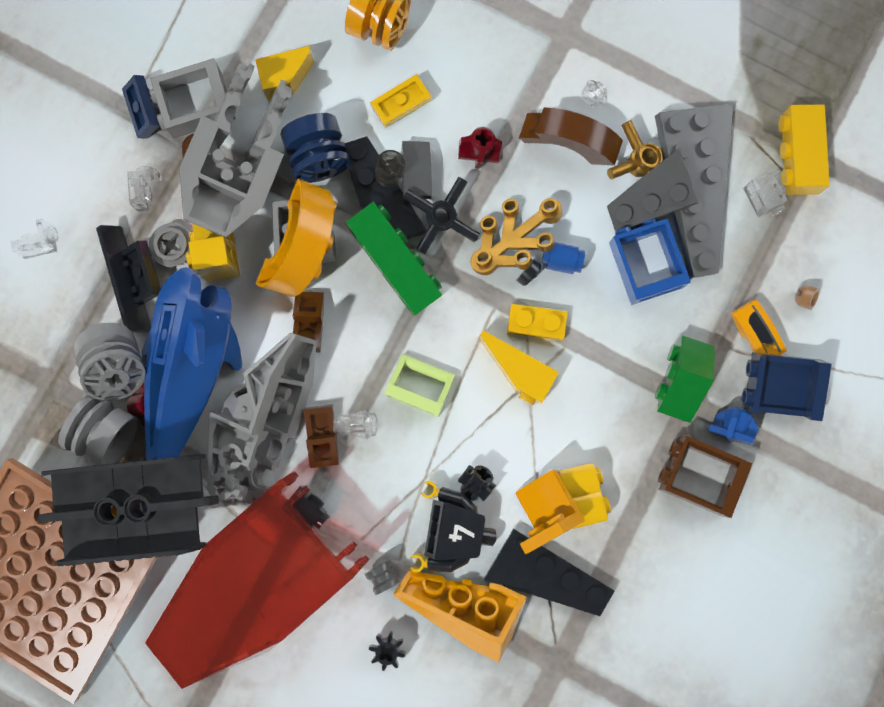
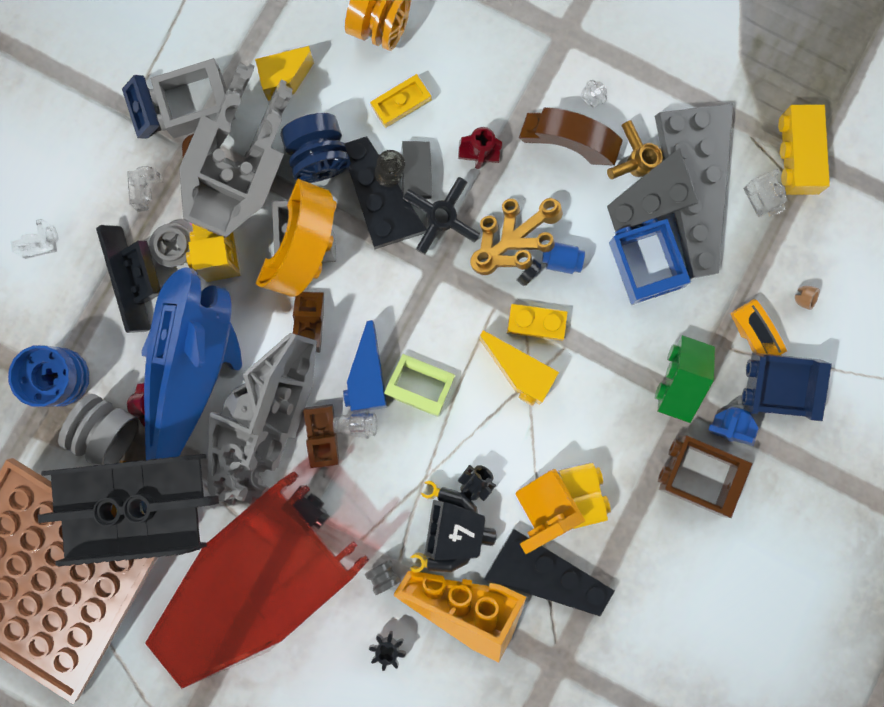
light grey wheel [74,323,146,401] -> none
green brick [345,201,442,316] -> none
none -> blue wheel [8,345,89,407]
none -> blue slope [343,320,387,413]

